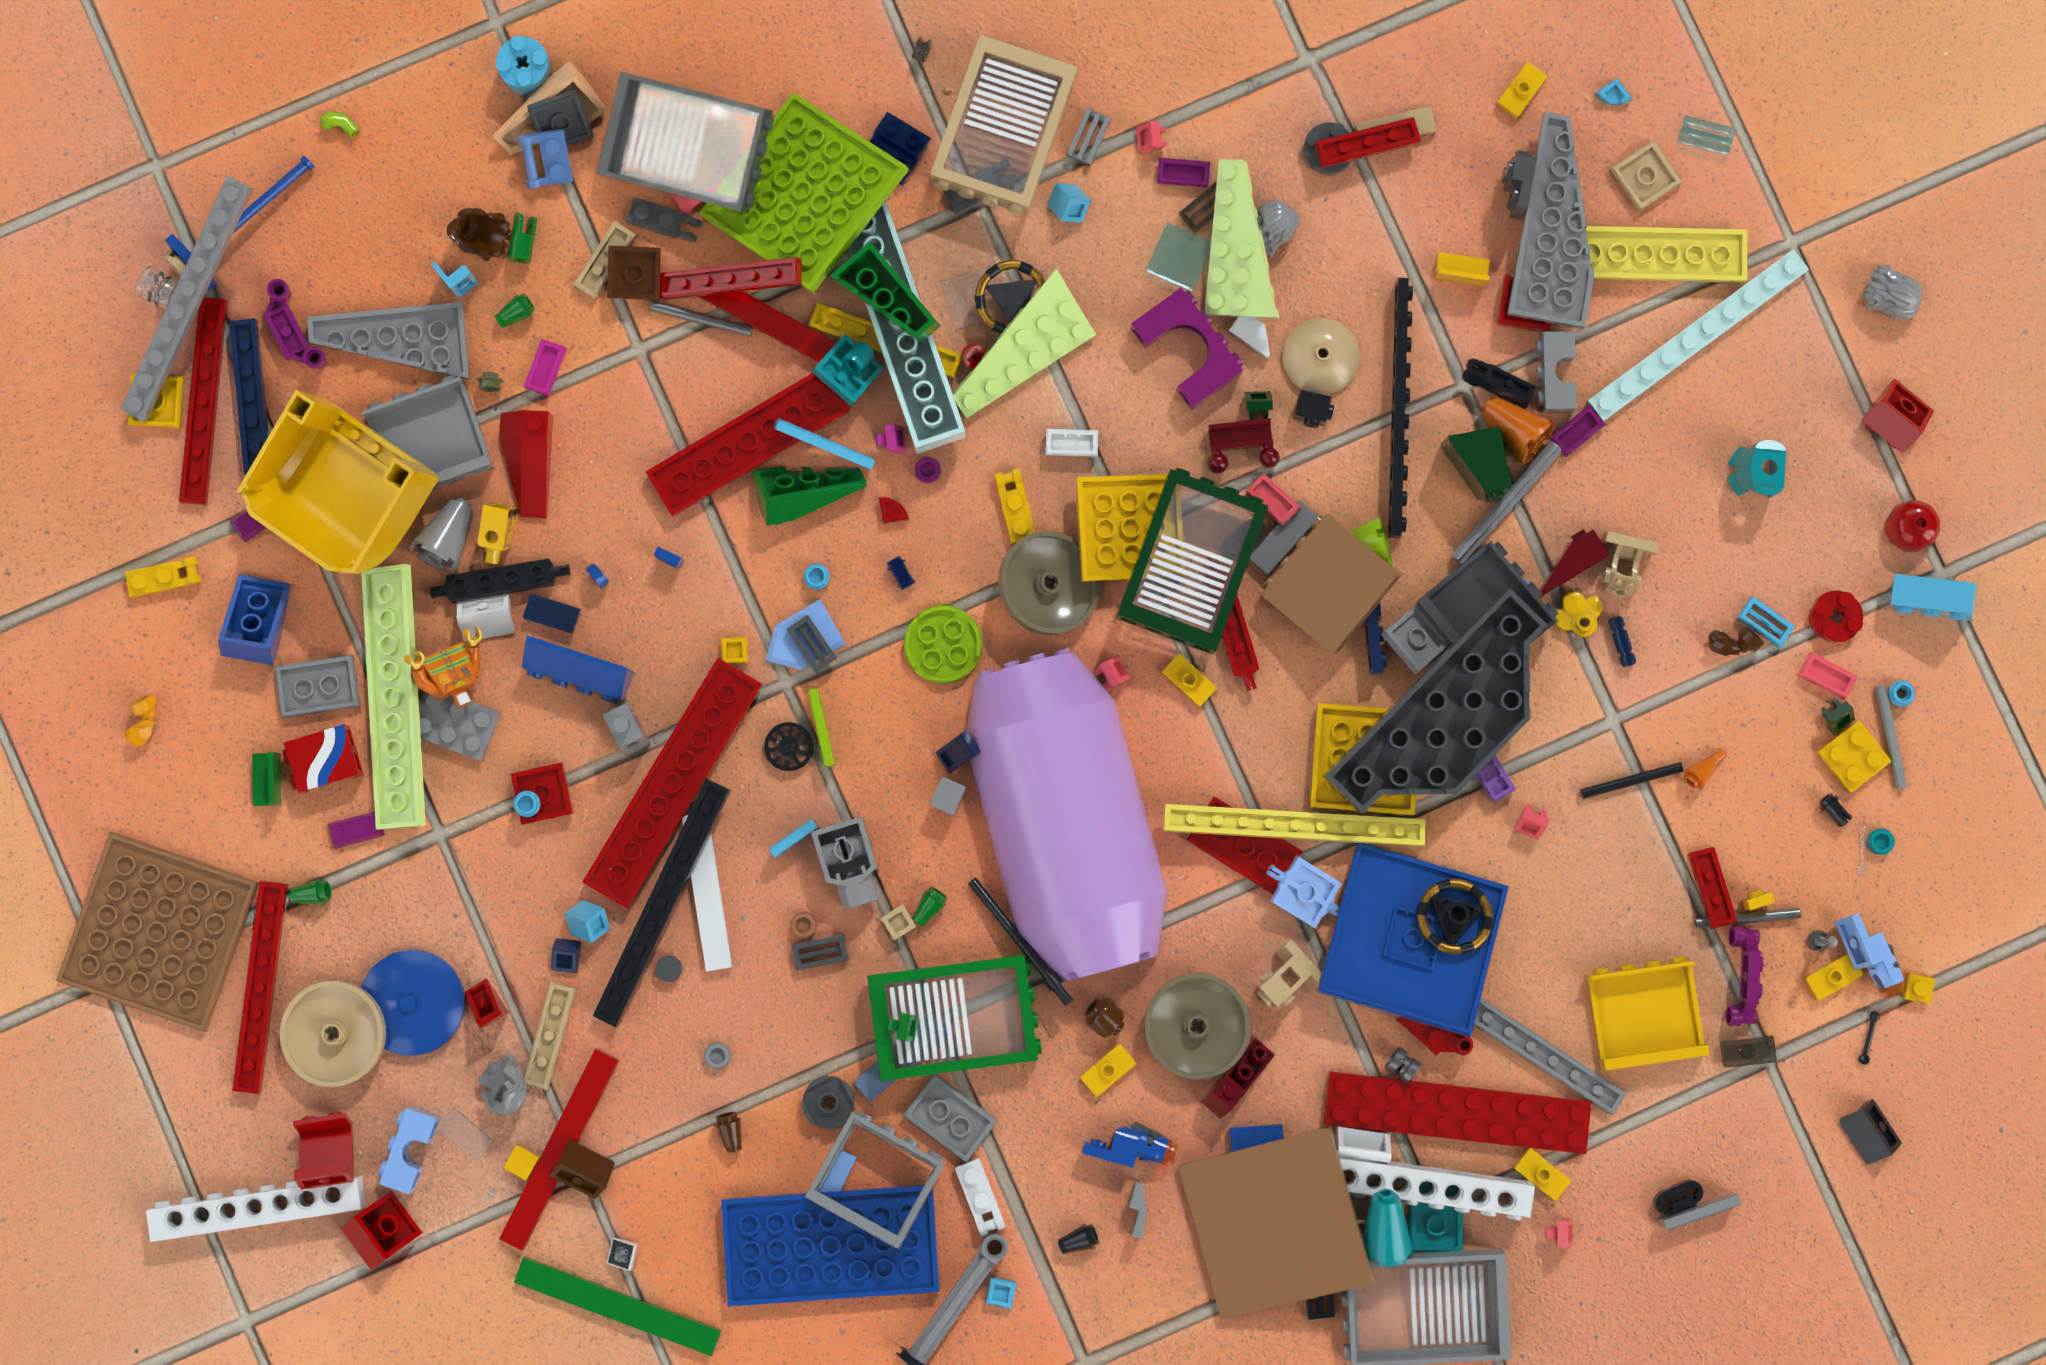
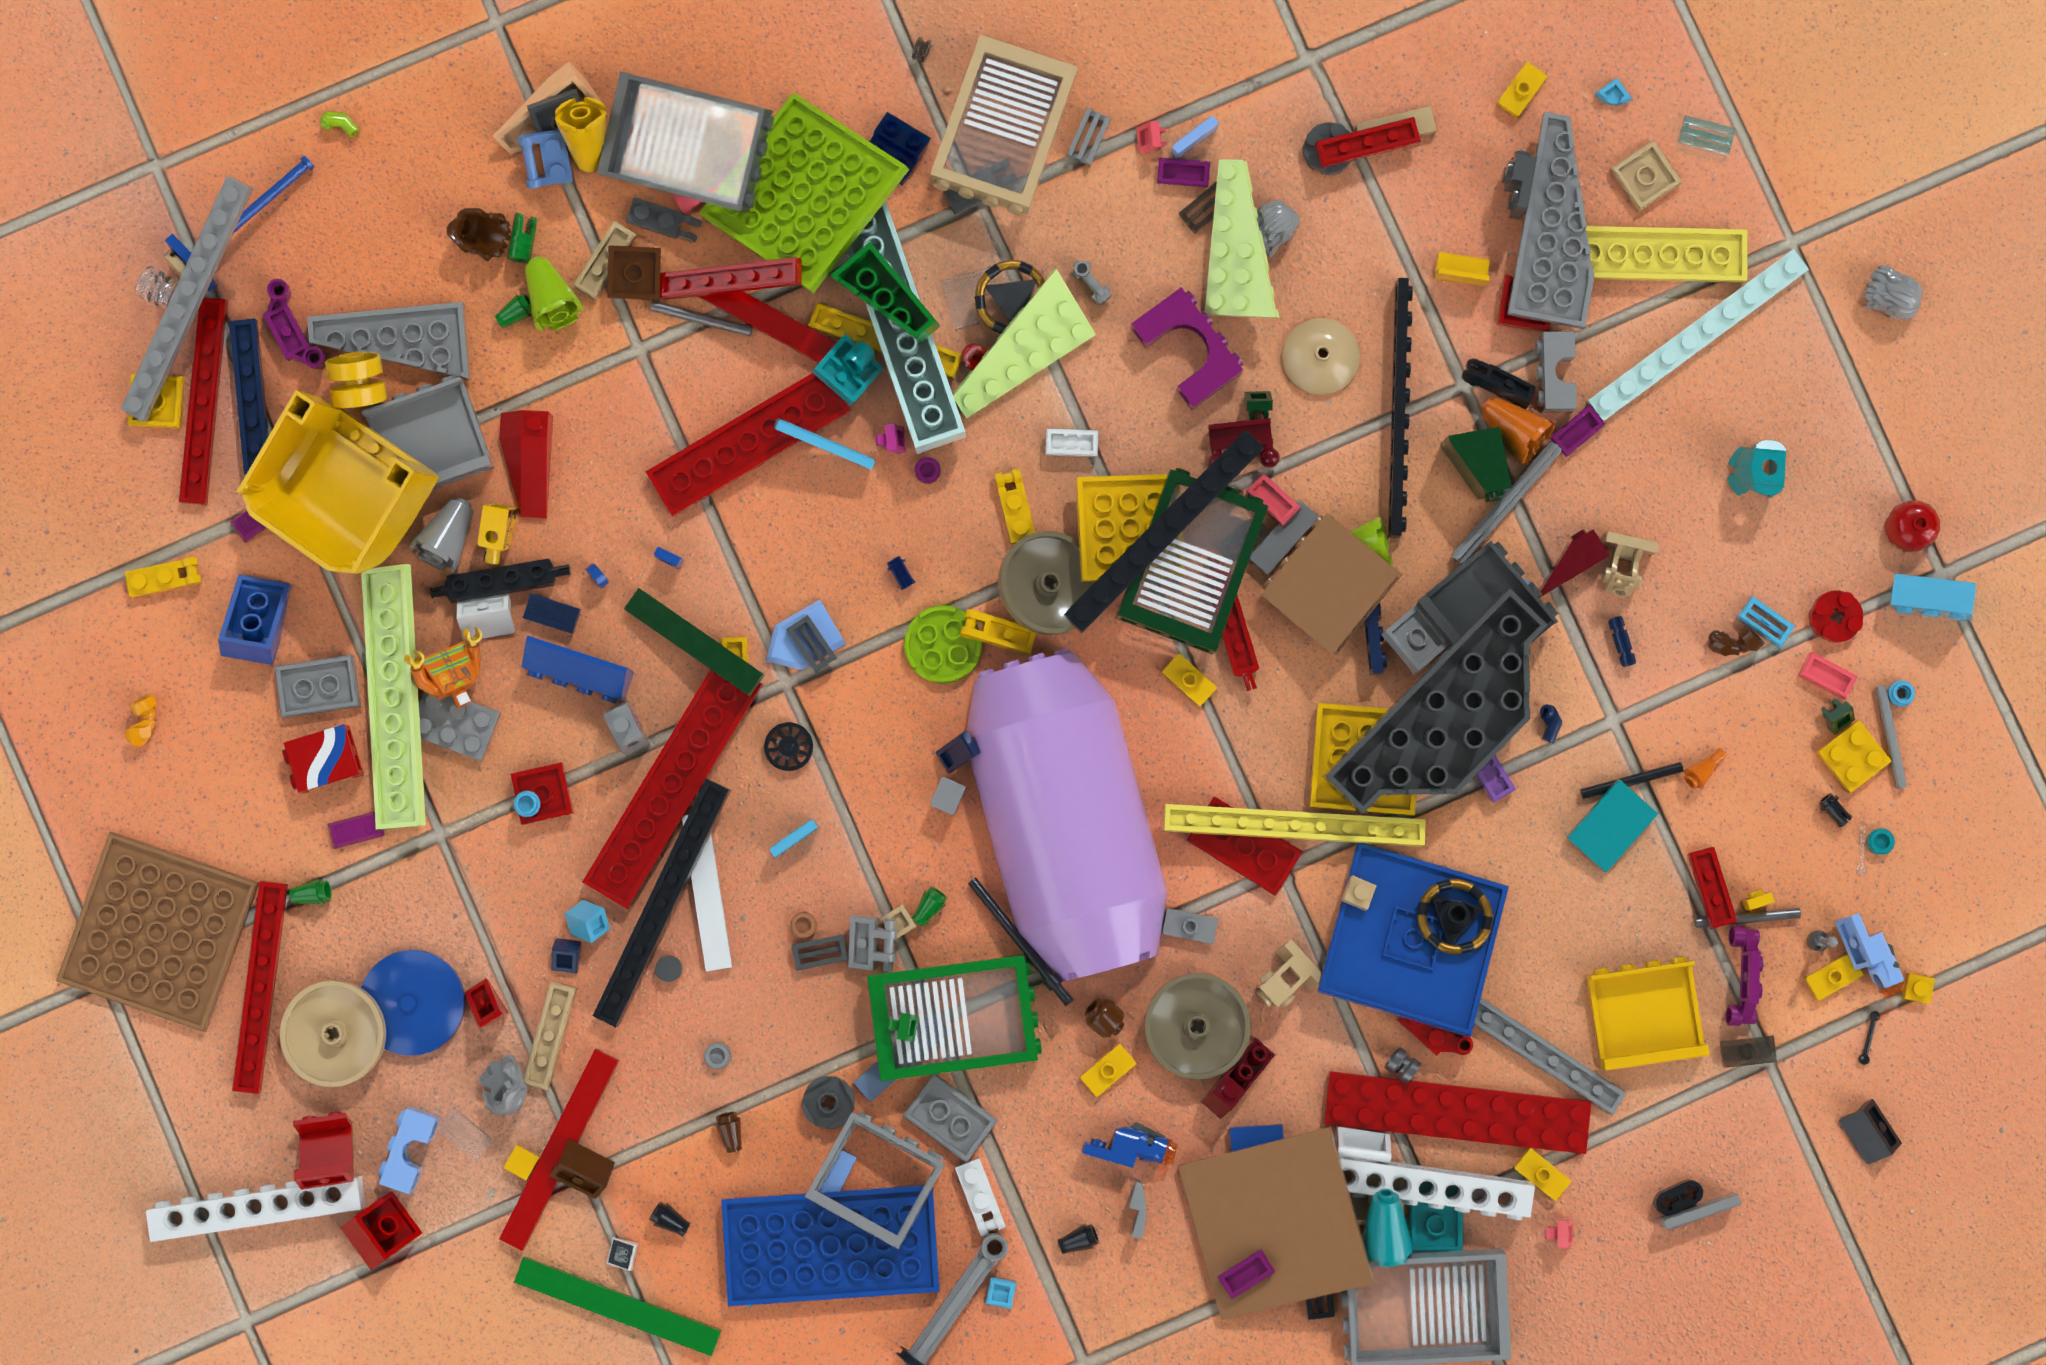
green panel [252,752,282,806] -> none
medium azure panel [431,262,479,299] -> none
olive plate [477,372,503,392] -> none
medium azure brick [496,35,552,95] -> none
dark pink tile [524,339,567,397] -> none
green wedge [753,467,867,526] -> none
medium azure plate [804,564,830,590] -> none
lime tile [808,688,836,767] -> none
light grey brick [811,816,879,910] -> none
red tile [879,497,909,524] -> none
medium azure panel [1047,183,1091,223] -> none
coral tile [1095,656,1131,689] -> none
clear light blue tile [1146,223,1211,291] -> none
white tile [1228,317,1270,359] -> none
light blue plate [1266,856,1342,928] -> none
black brick [1293,390,1334,428] -> none
coral tile [1514,804,1549,840] -> none
yellow plate [1555,590,1602,637] -> none
red slope [1862,378,1934,453] -> none
none -> yellow wheel [325,352,387,408]
none -> lime cone [525,257,584,331]
none -> yellow cone [555,97,607,172]
none -> dark green tile [624,588,765,696]
none -> black cone [649,1202,690,1236]
none -> light grey plate [848,914,897,972]
none -> yellow plate [960,609,1036,655]
none -> black plate [1063,430,1264,634]
none -> light grey bar [1072,260,1112,305]
none -> light grey plate [1162,908,1218,944]
none -> light blue tile [1171,116,1219,159]
none -> magenta tile [1217,1249,1276,1299]
none -> tan plate [1341,875,1376,911]
none -> dark blue arm [1540,704,1562,744]
none -> teal tile [1566,779,1658,872]

